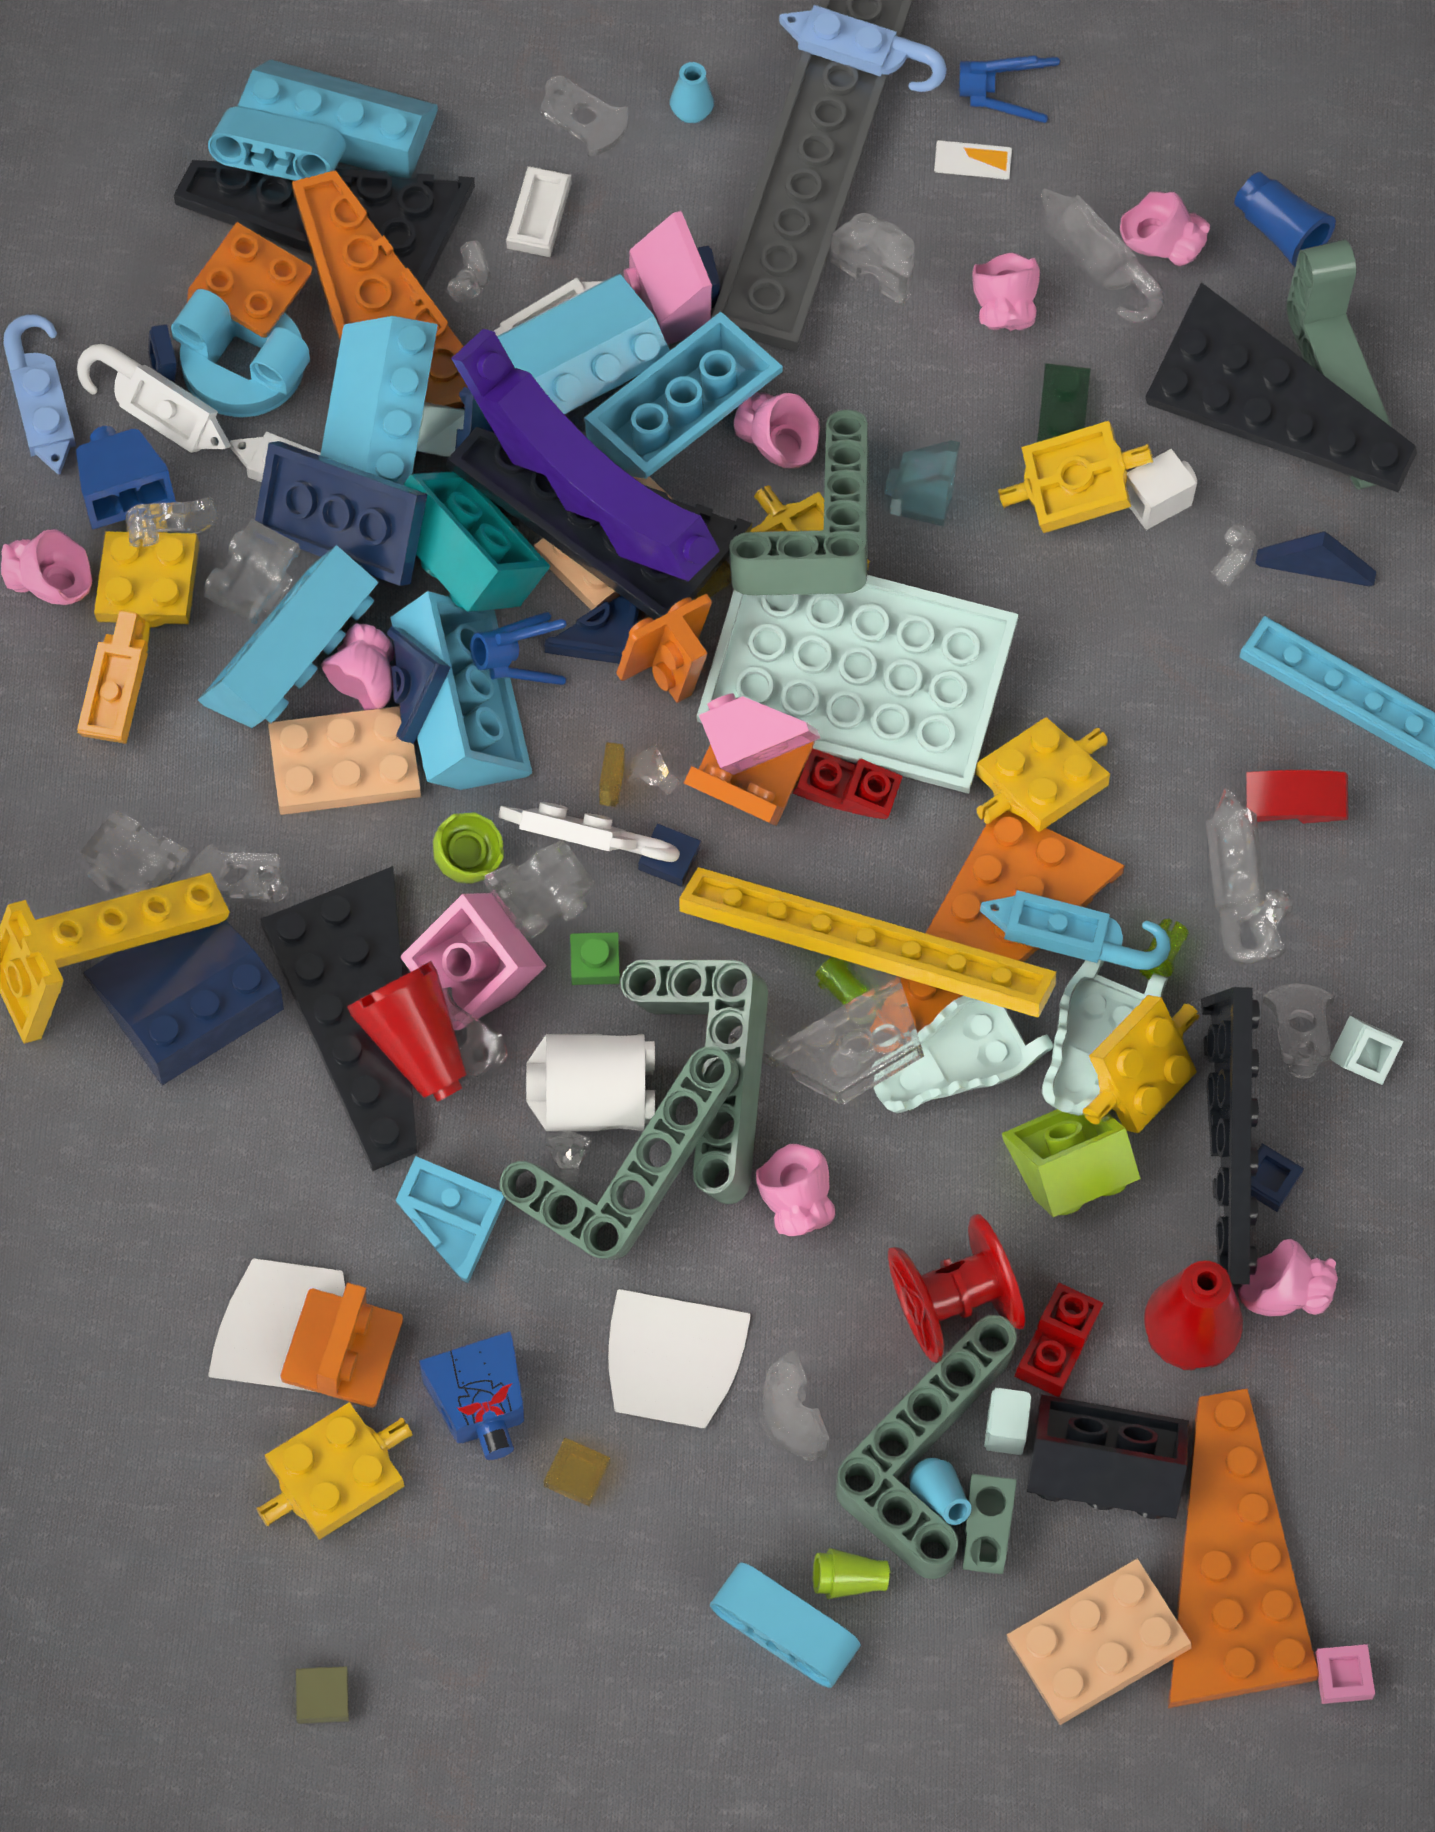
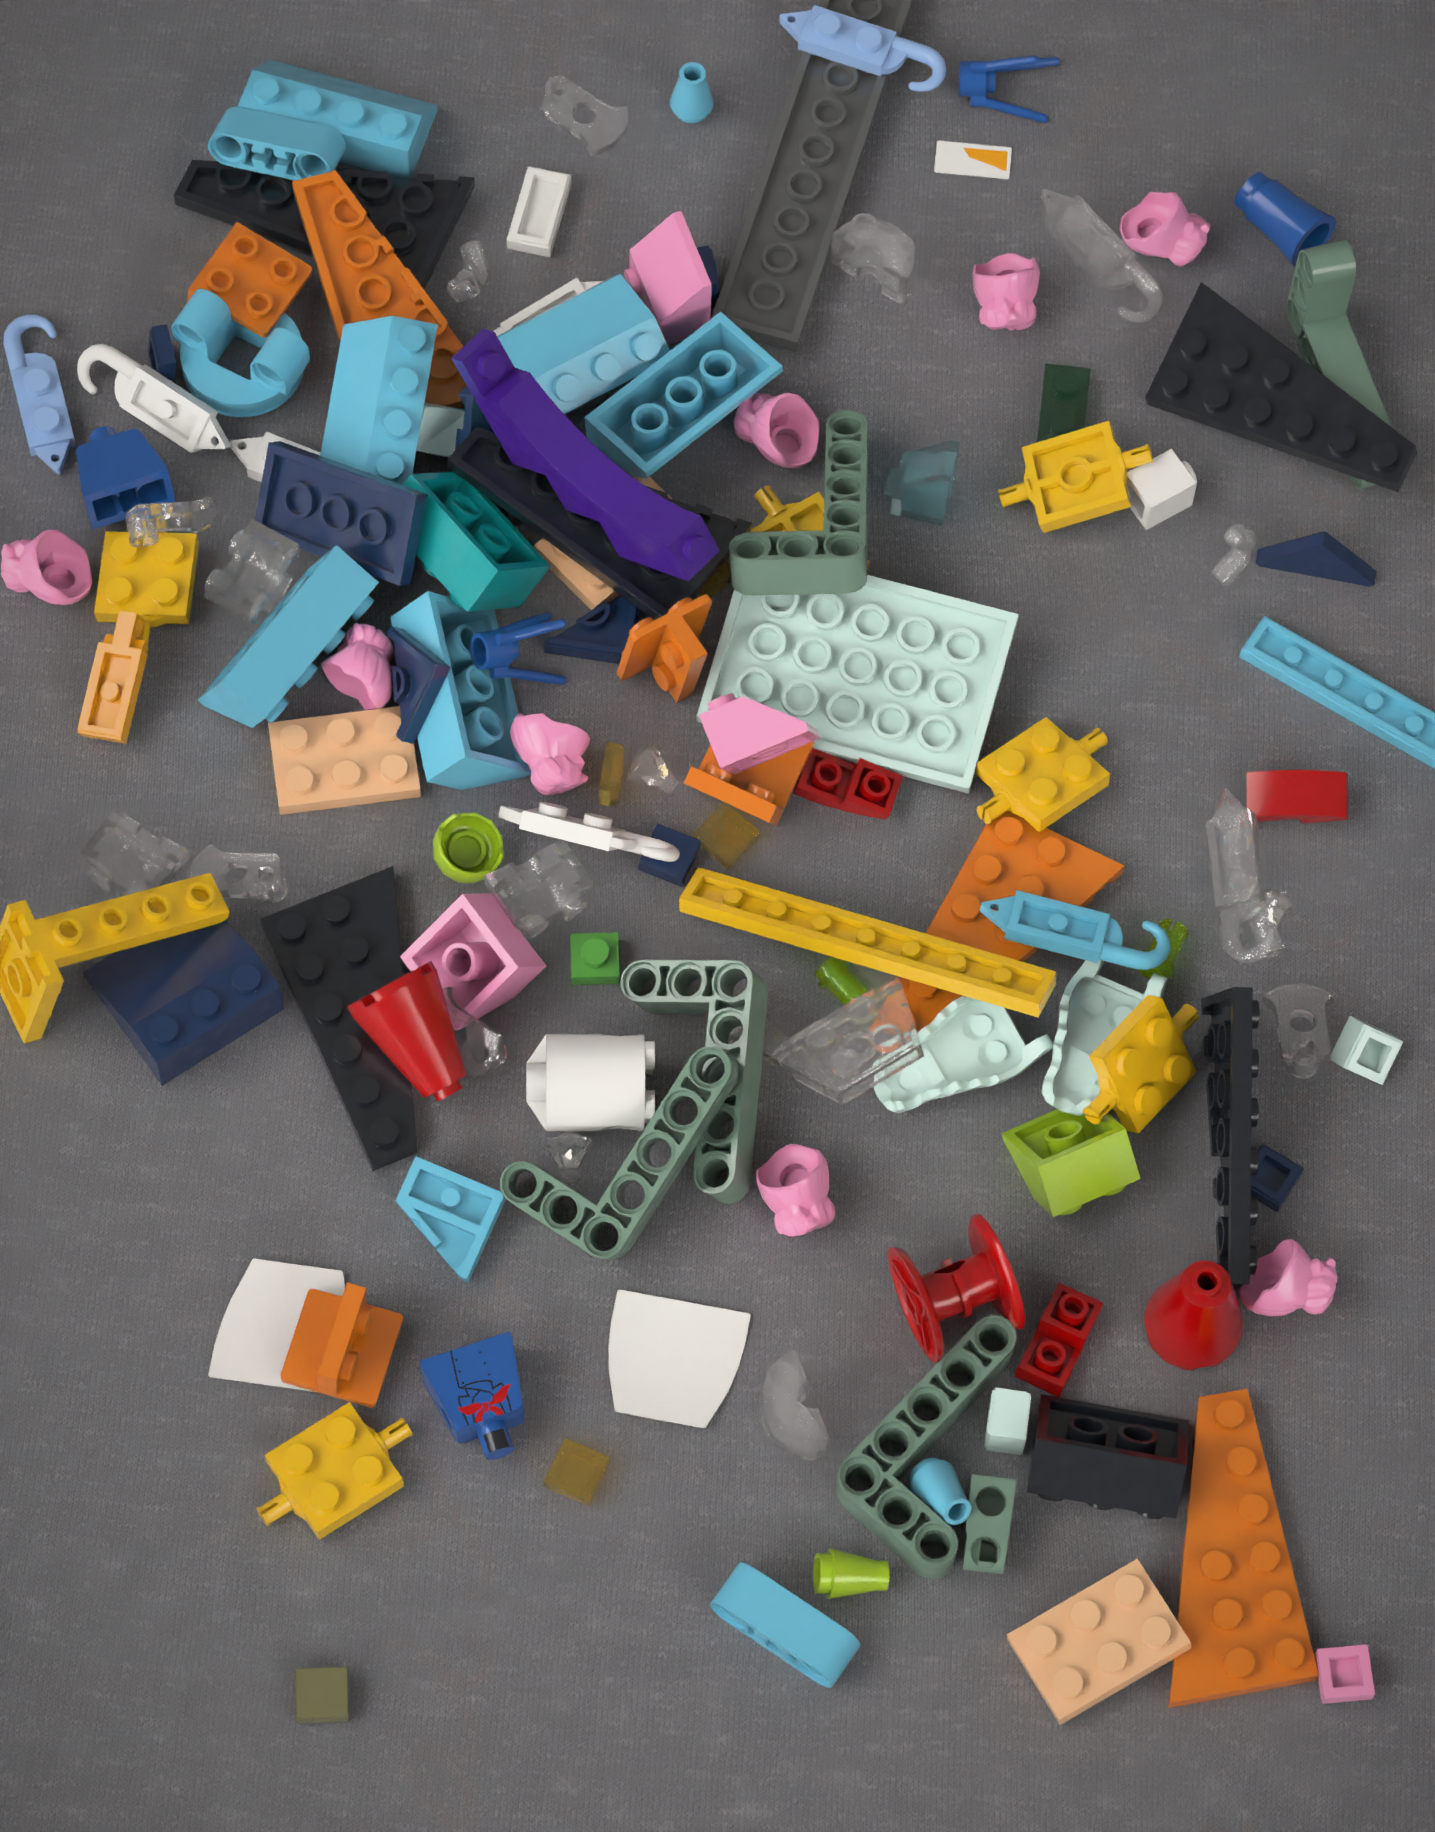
none -> bright pink hair [510,713,590,795]
none -> clear yellow tile [693,802,760,870]

